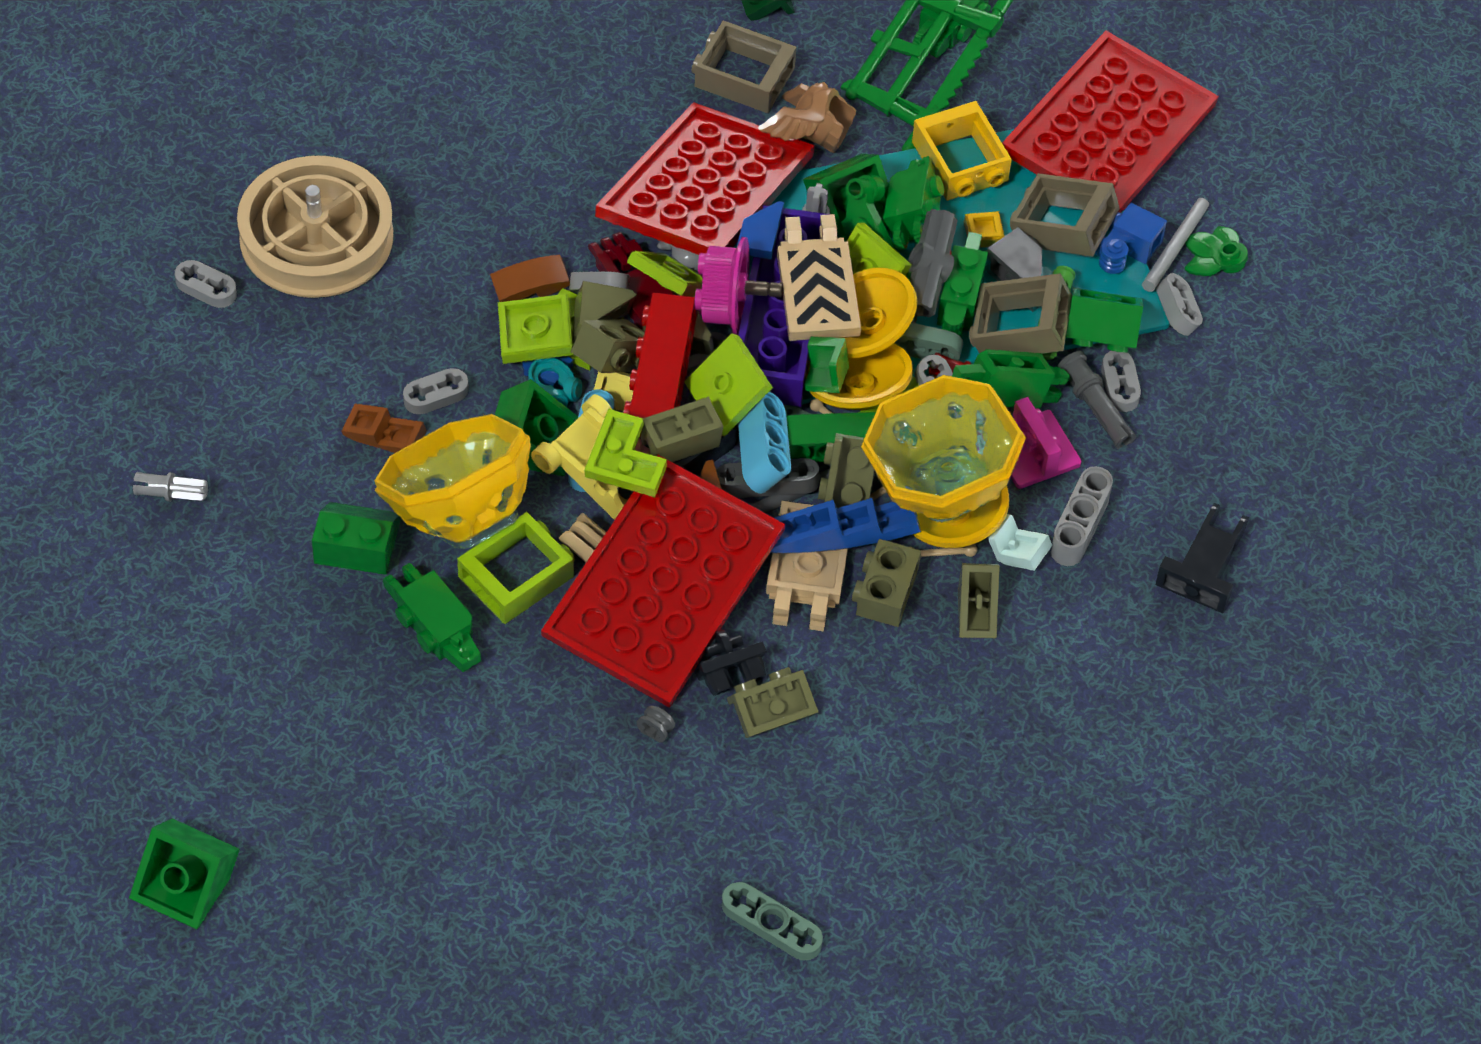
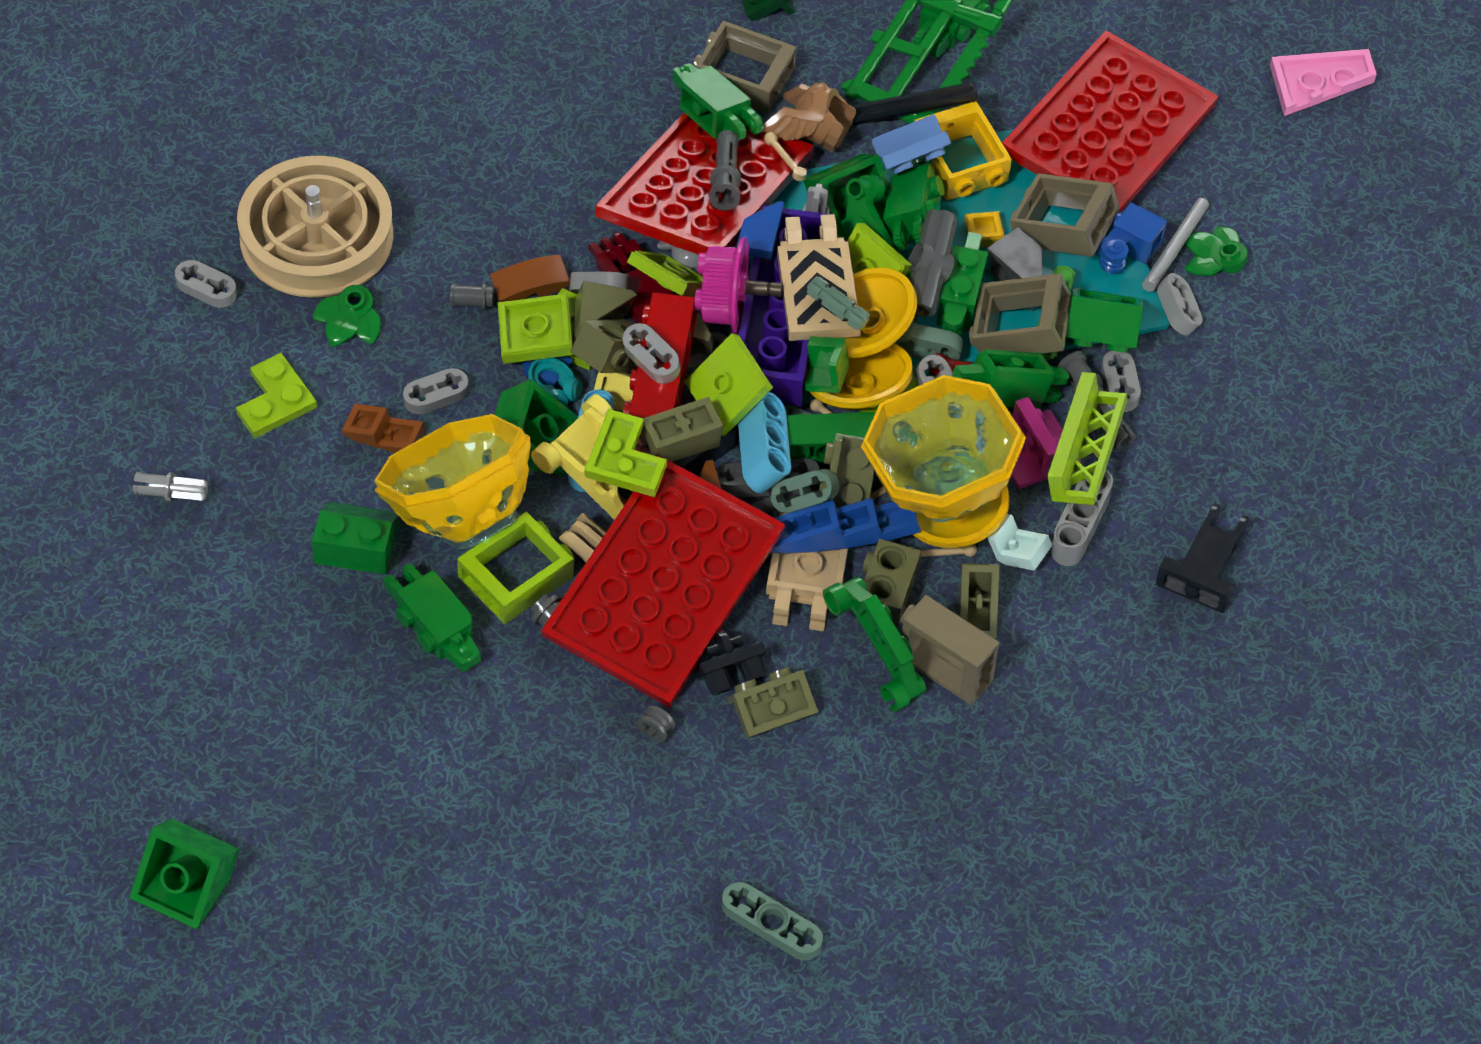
none -> lime plate [236,353,317,439]
none -> green plate [313,285,381,347]
none -> dark grey pin [450,282,495,311]
none -> dark grey plate [531,594,561,627]
none -> light grey beam [622,323,681,384]
none -> green hinge [672,63,764,140]
none -> dark grey pin [709,130,741,210]
none -> tan hinge [764,132,807,181]
none -> sand green beam [771,469,840,513]
none -> sand green axle [807,276,870,330]
none -> green plate [823,576,926,712]
none -> black axle [851,82,978,125]
none -> medium blue bracket [871,115,951,174]
none -> dark tan window [900,595,1000,705]
none -> lime fence [1048,372,1128,505]
none -> bright pink wing [1270,49,1376,116]

